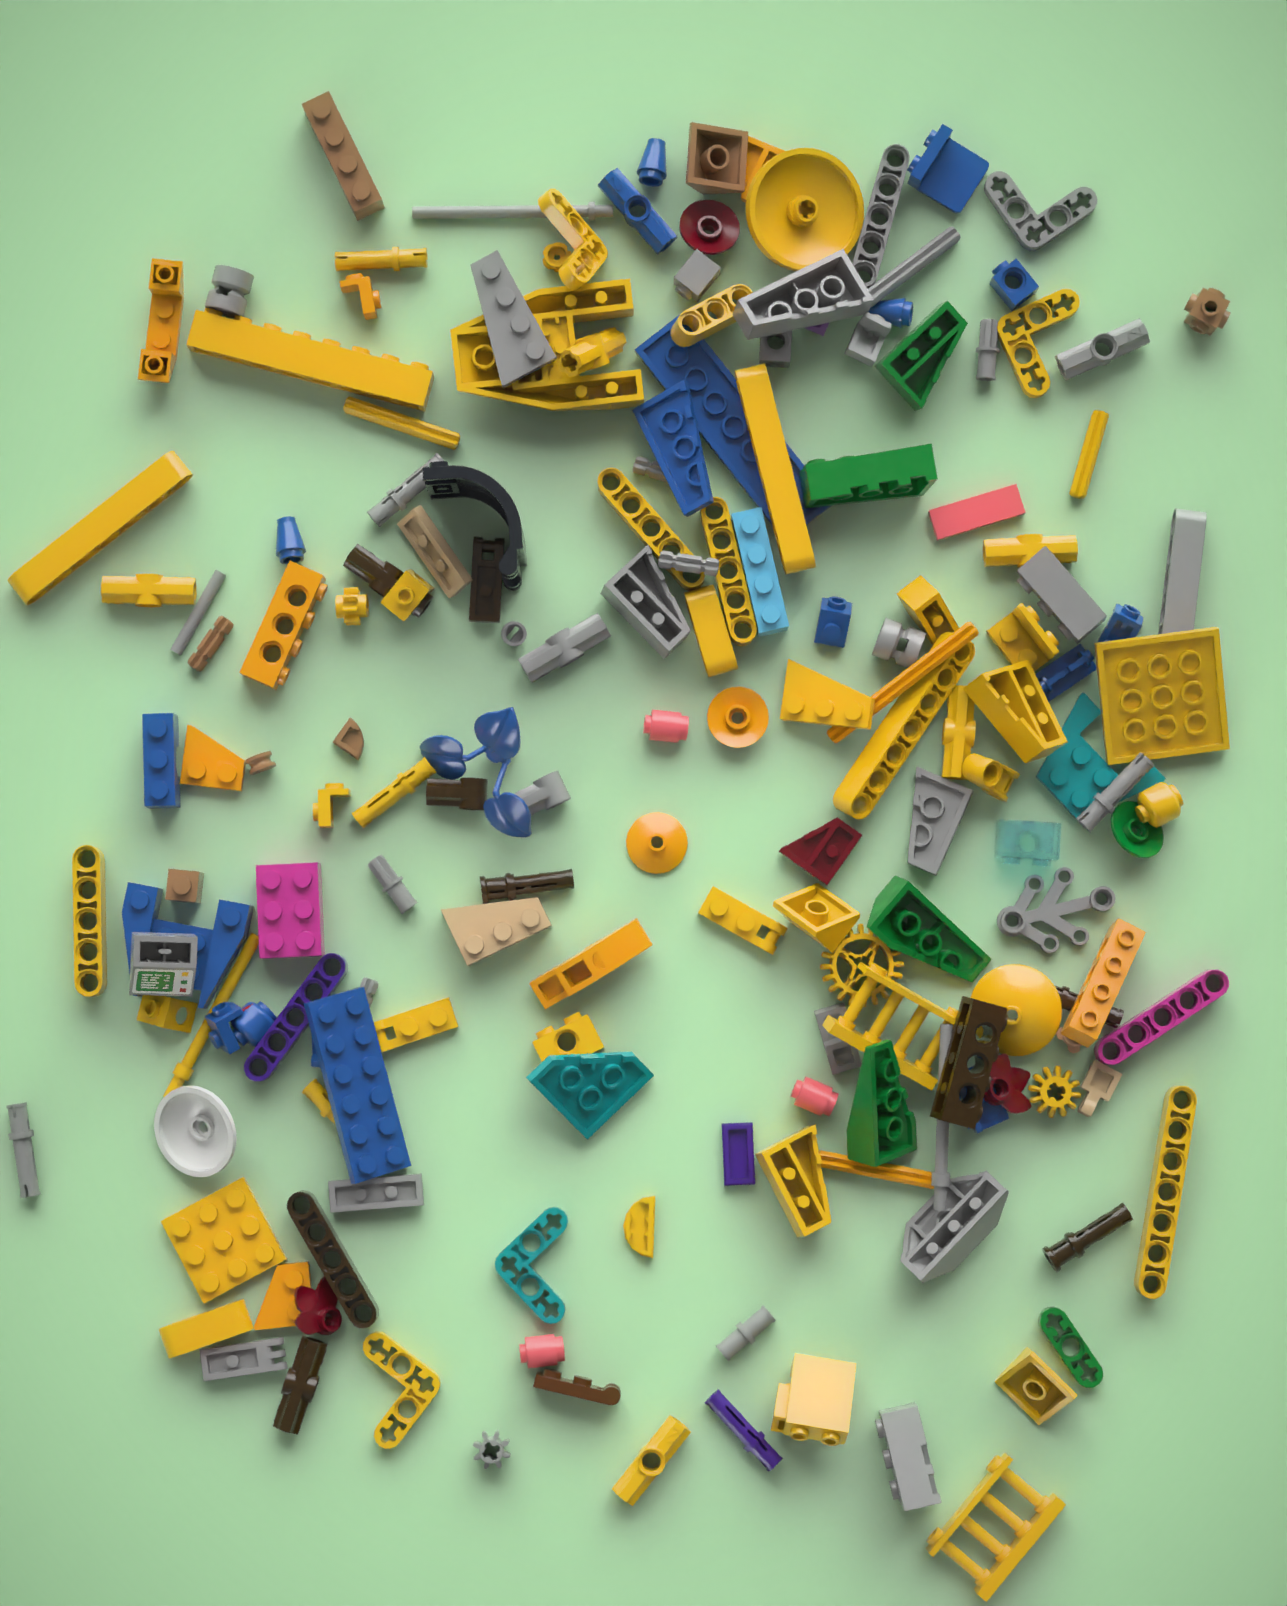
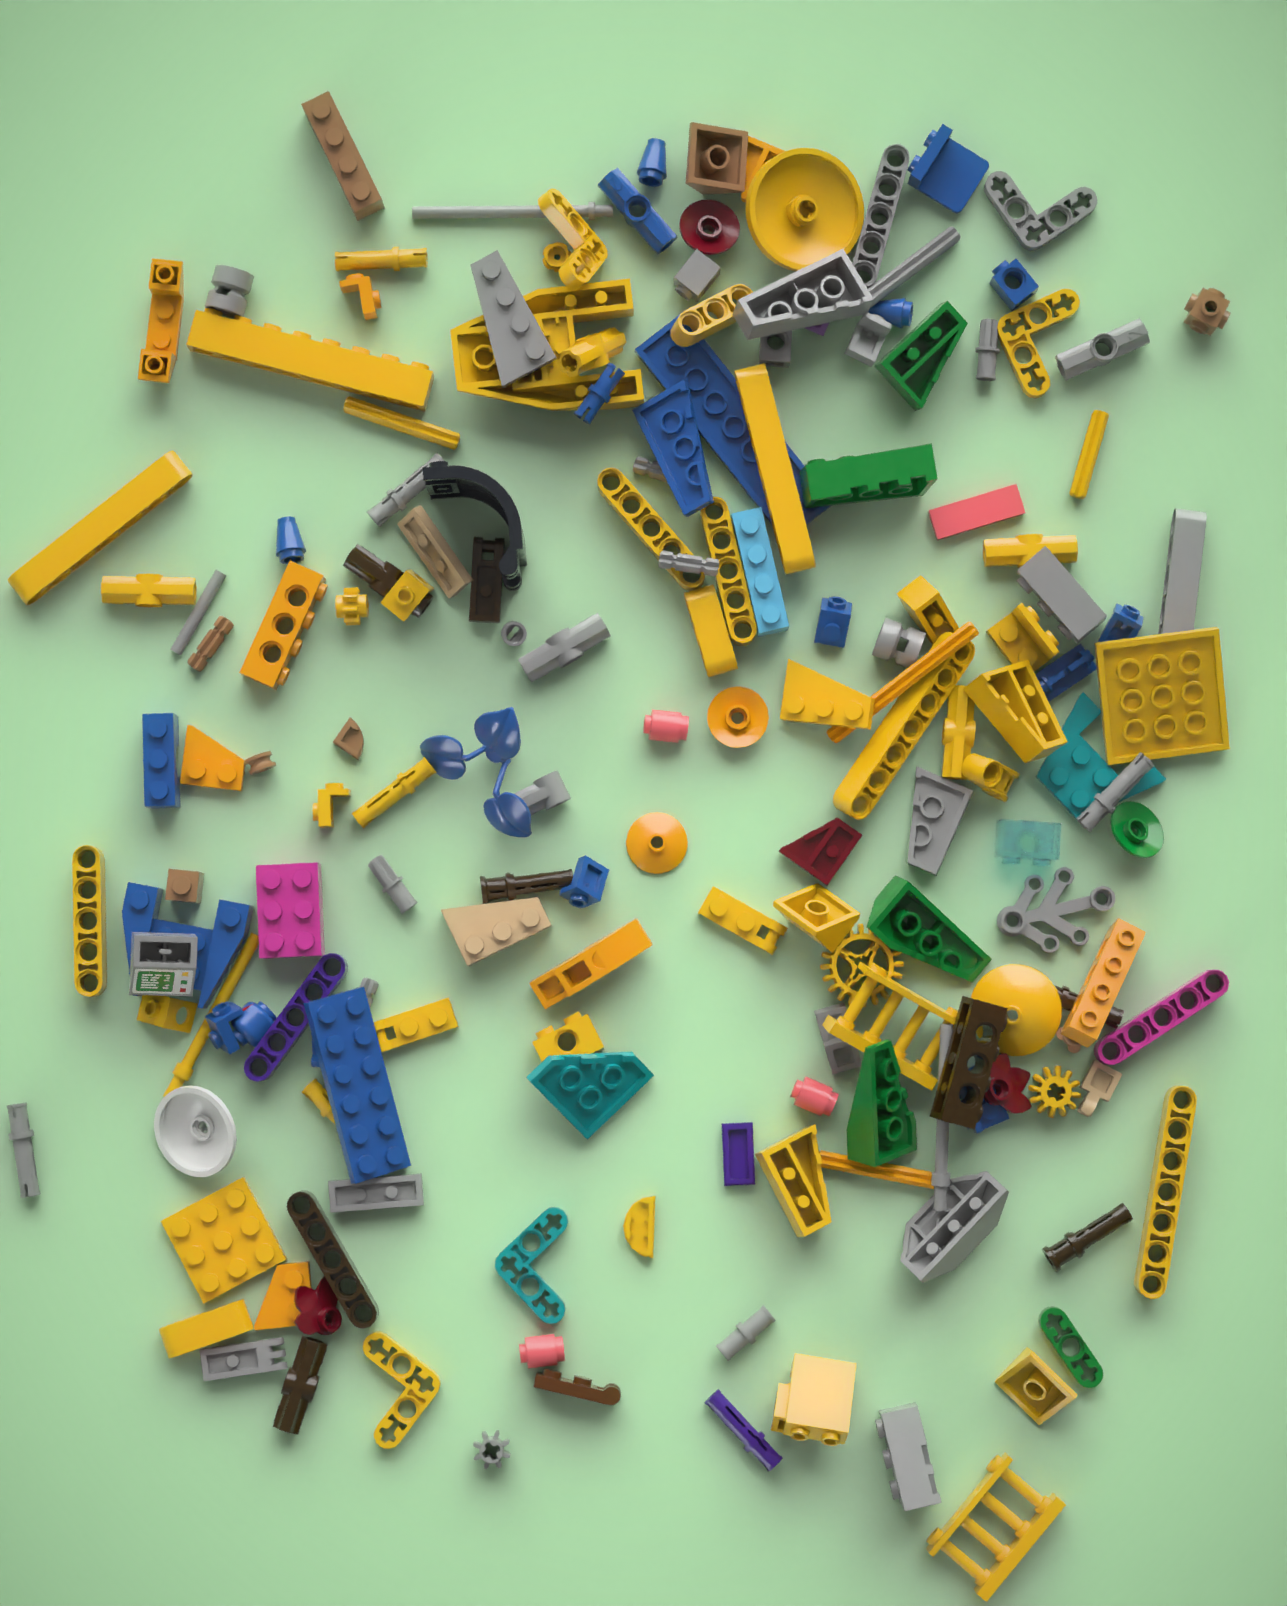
dark brown piece [426,778,488,810] -> none
light grey wedge [600,545,691,659] -> none
yellow piece [612,1415,691,1506] -> none
yellow head [1135,782,1183,828] -> none
none -> blue bracket [560,855,609,908]
none -> blue pin [574,363,625,425]

